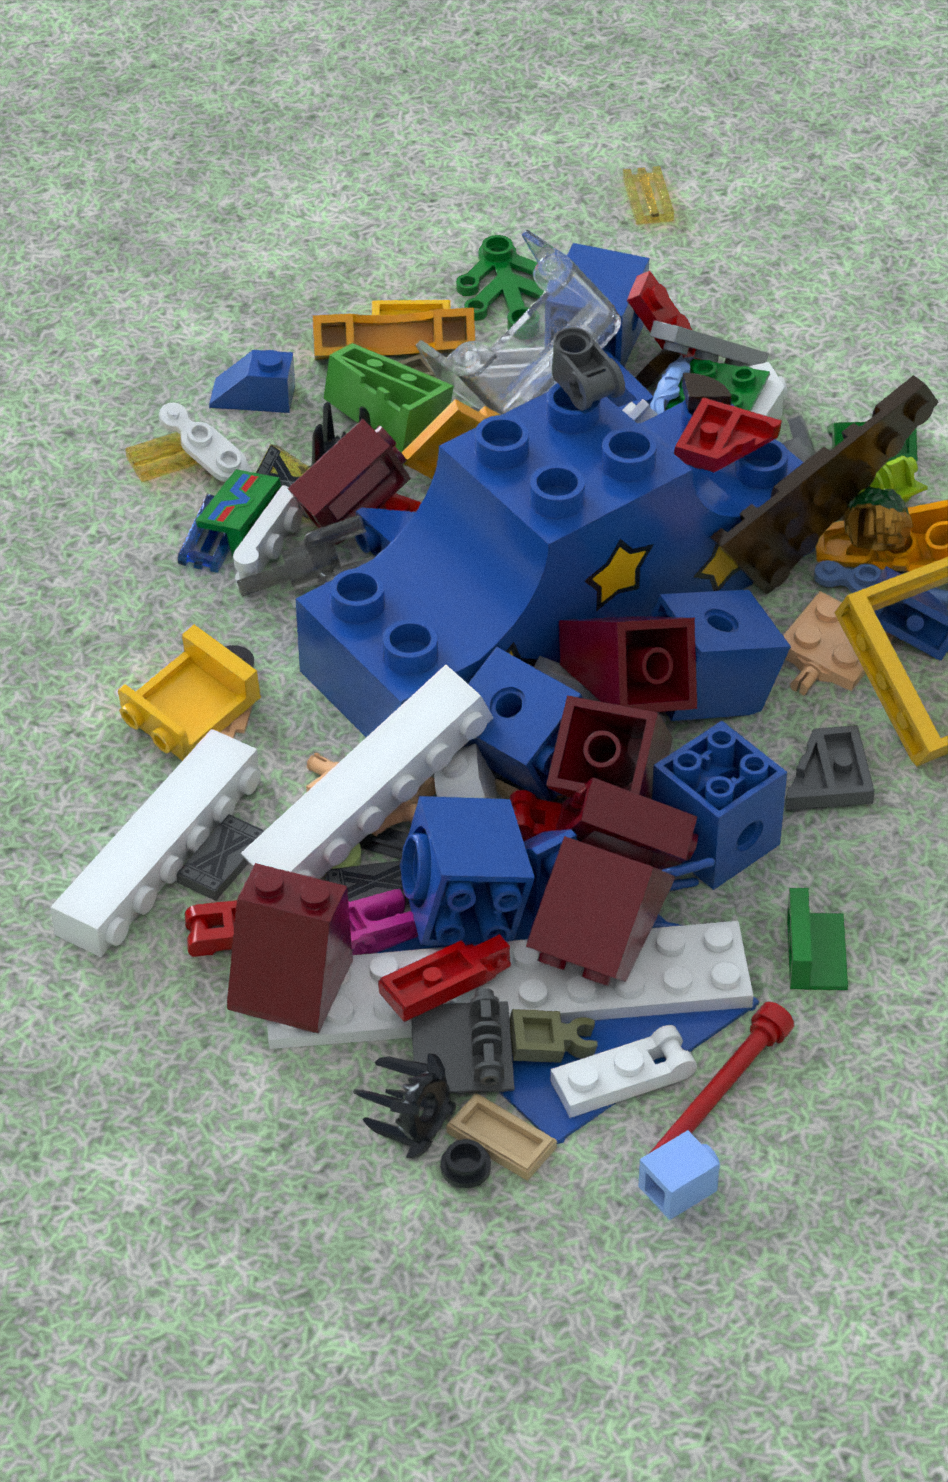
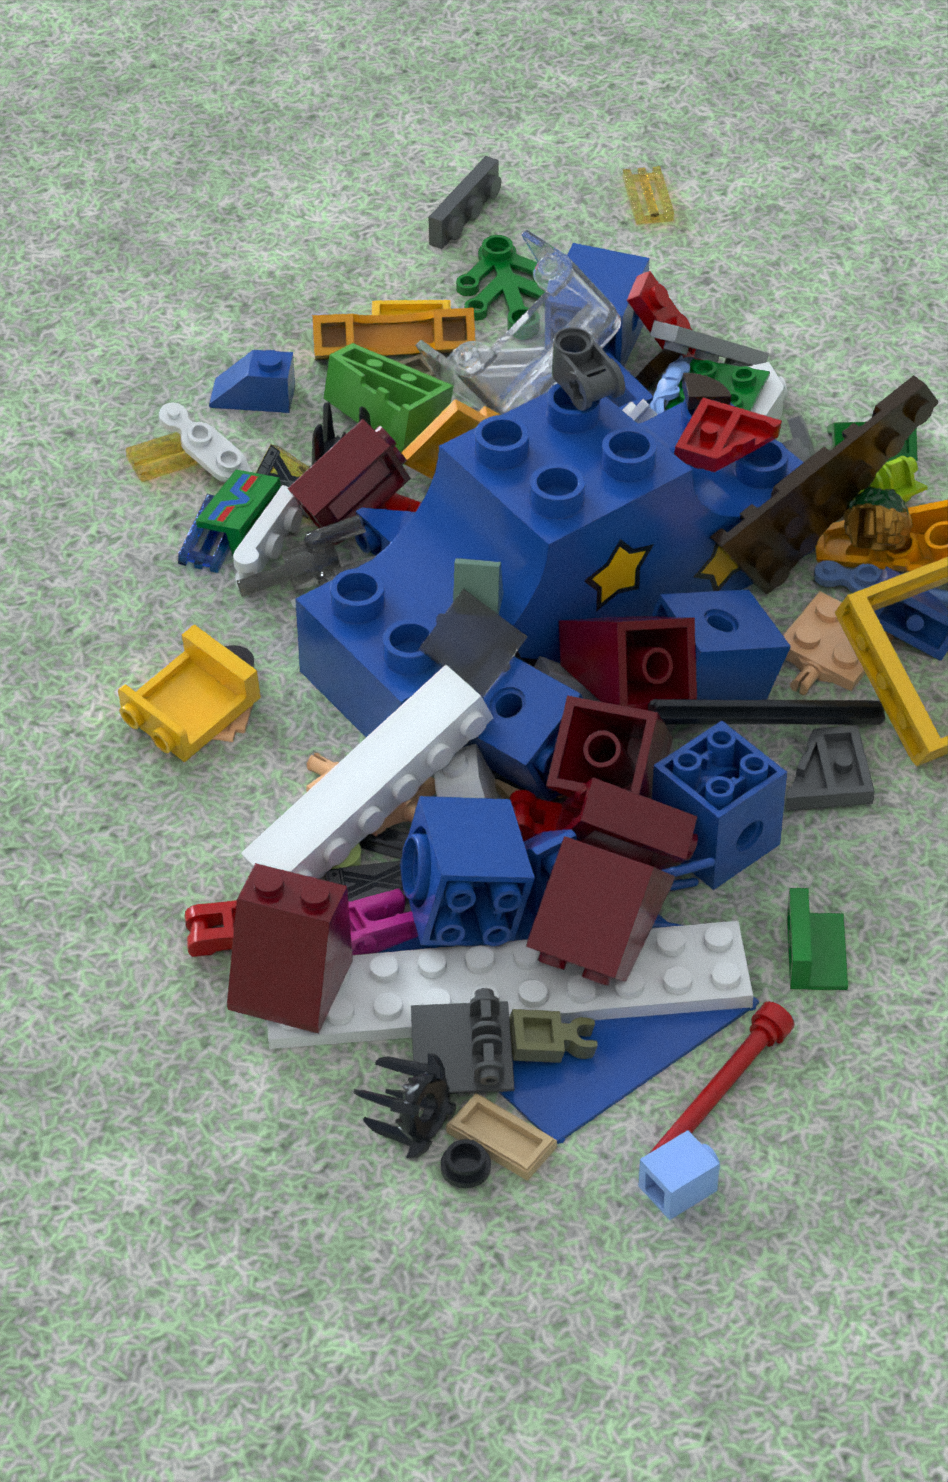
white brick [51,729,261,957] -> none
tile [177,814,265,901] -> none
red hinge [378,934,511,1022] -> none
white plate [551,1025,697,1118] -> none
none -> clear smoke piece [418,589,527,698]
none -> dark grey plate [428,156,502,249]
none -> sand green slope [453,558,504,618]
none -> black axle [648,699,885,725]

